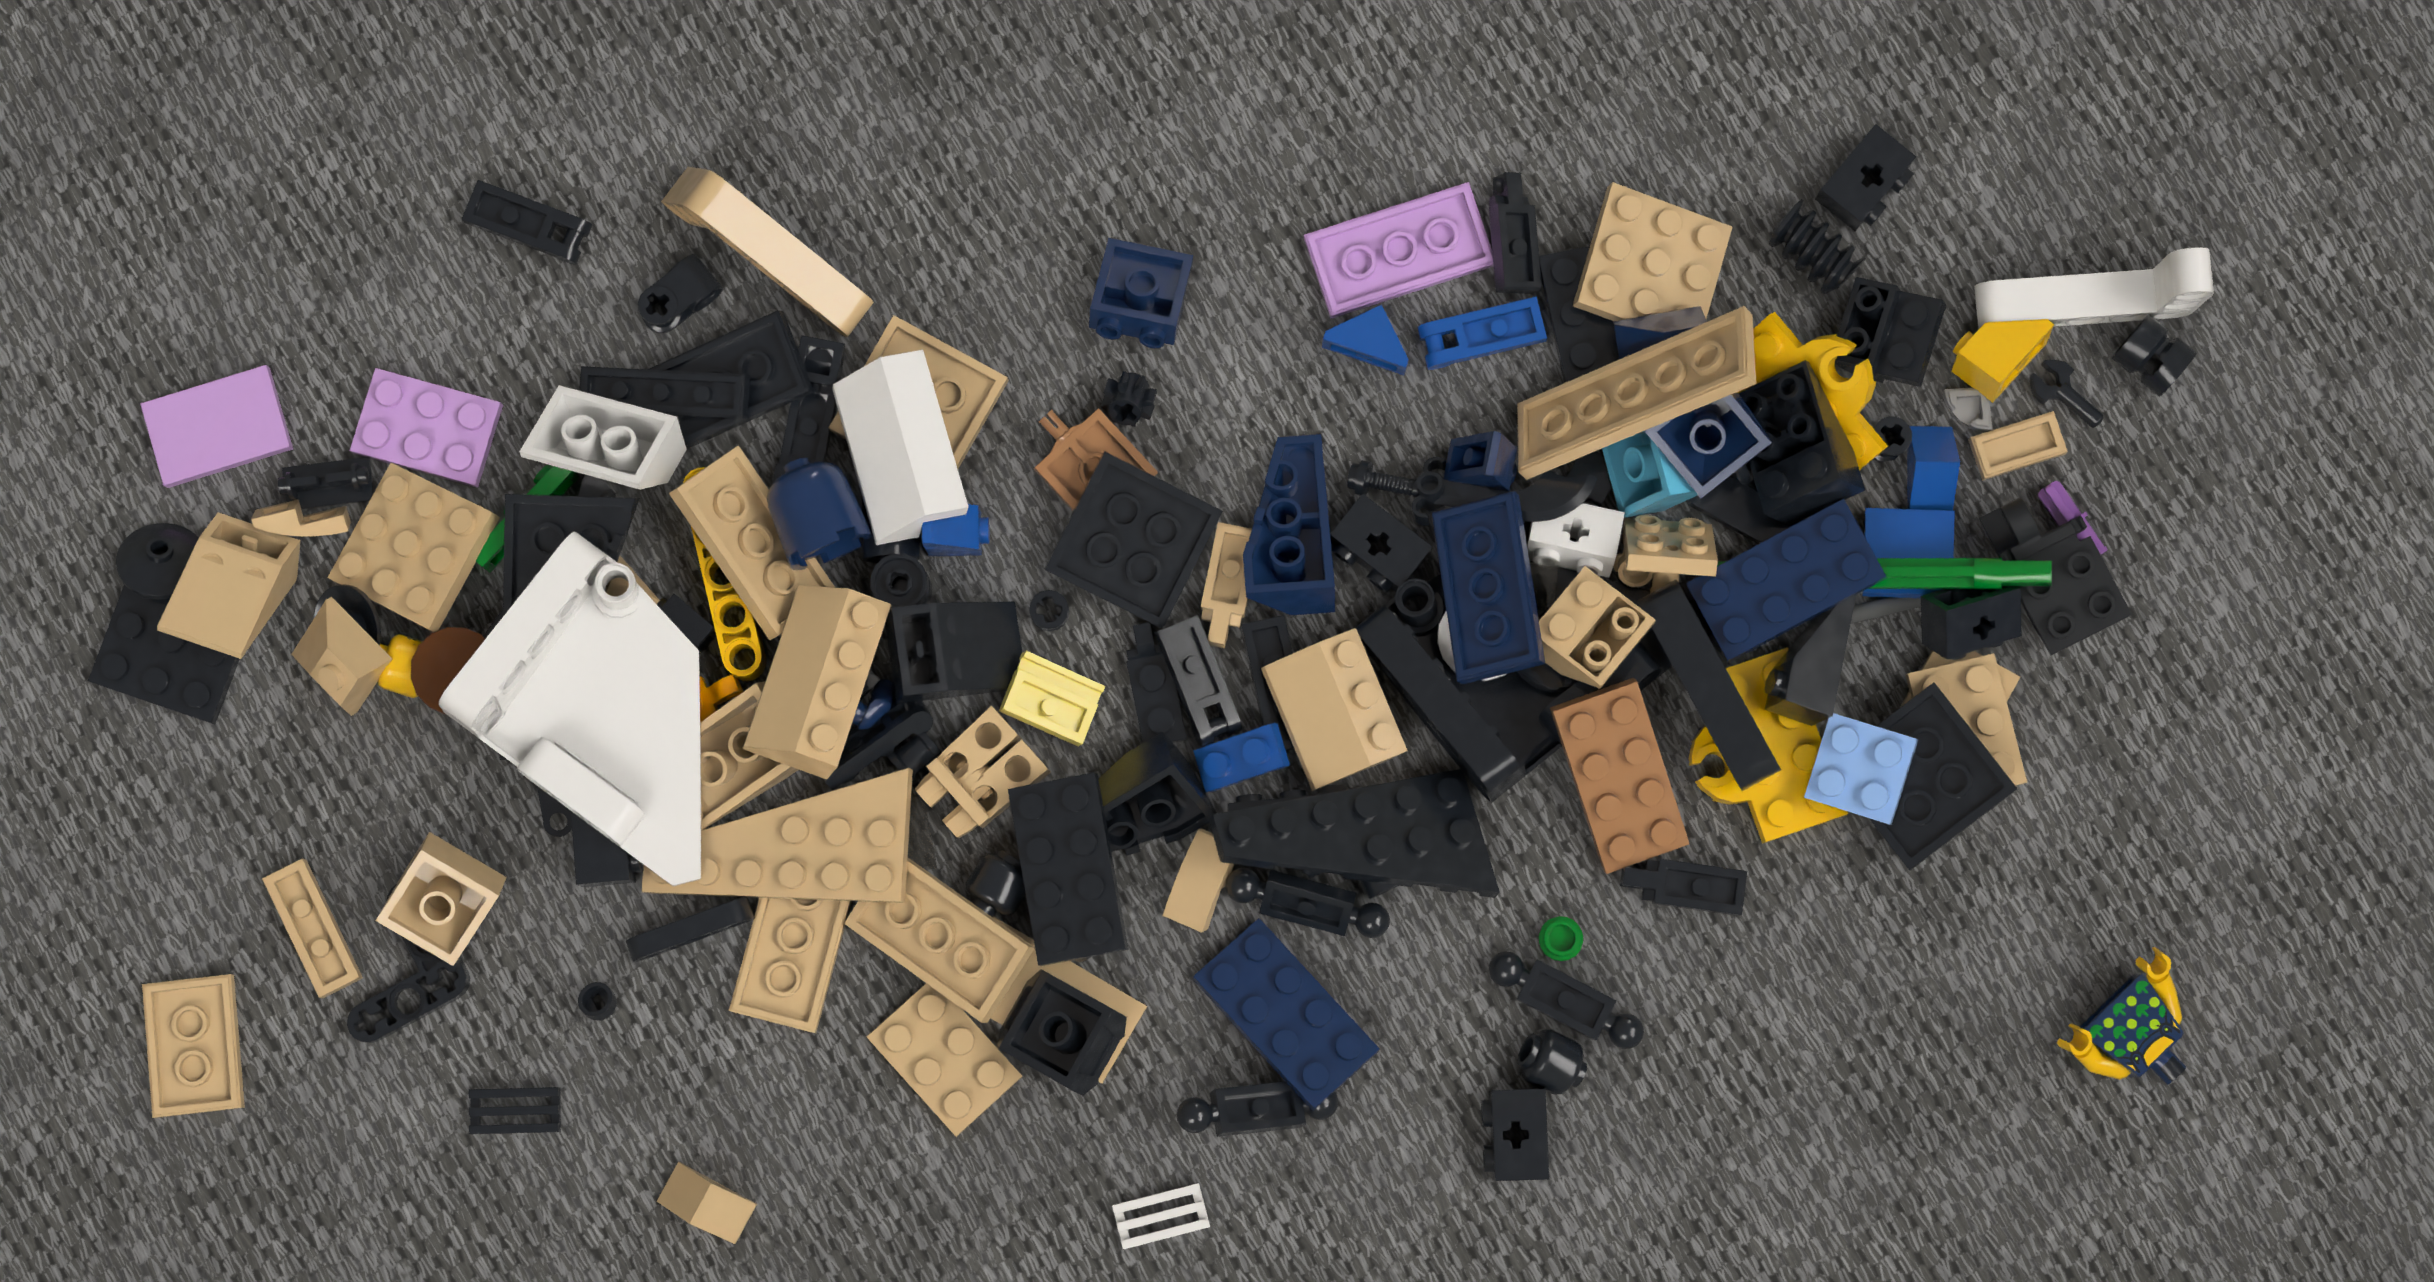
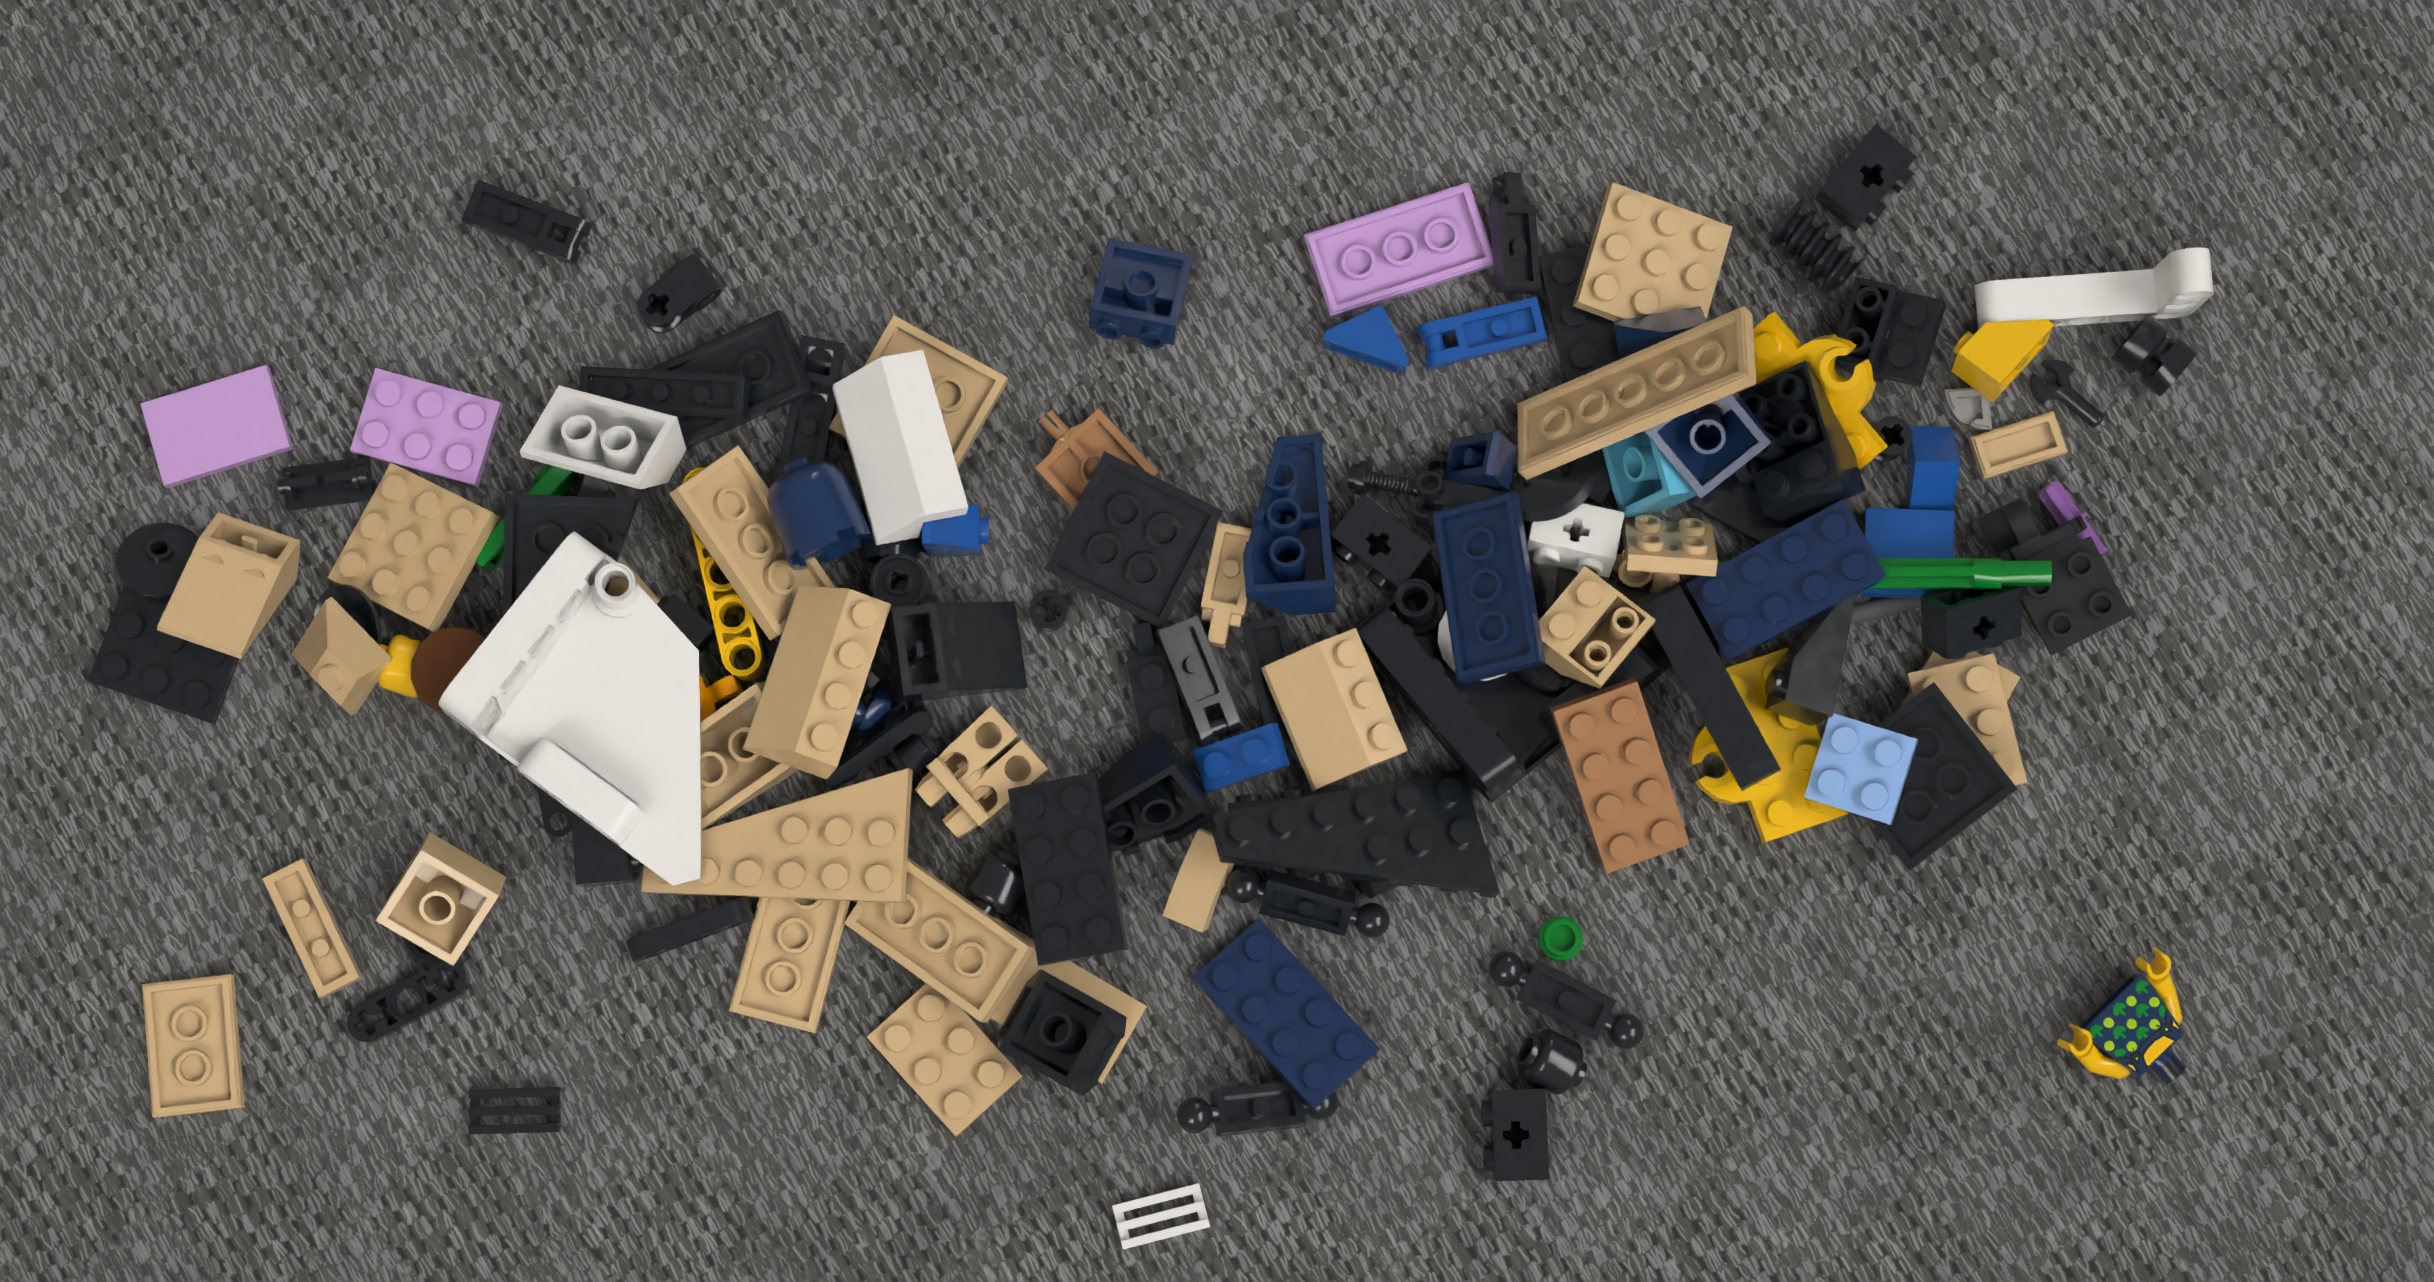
tan slope [251,500,351,536] -> none
black hinge [578,982,617,1021] -> none
tan slope [657,1162,757,1244] -> none
tan beam [661,167,874,337] -> none
light yellow plate [999,651,1105,746] -> none
black gear [1101,371,1157,427] -> none
black hinge [1620,859,1747,916] -> none

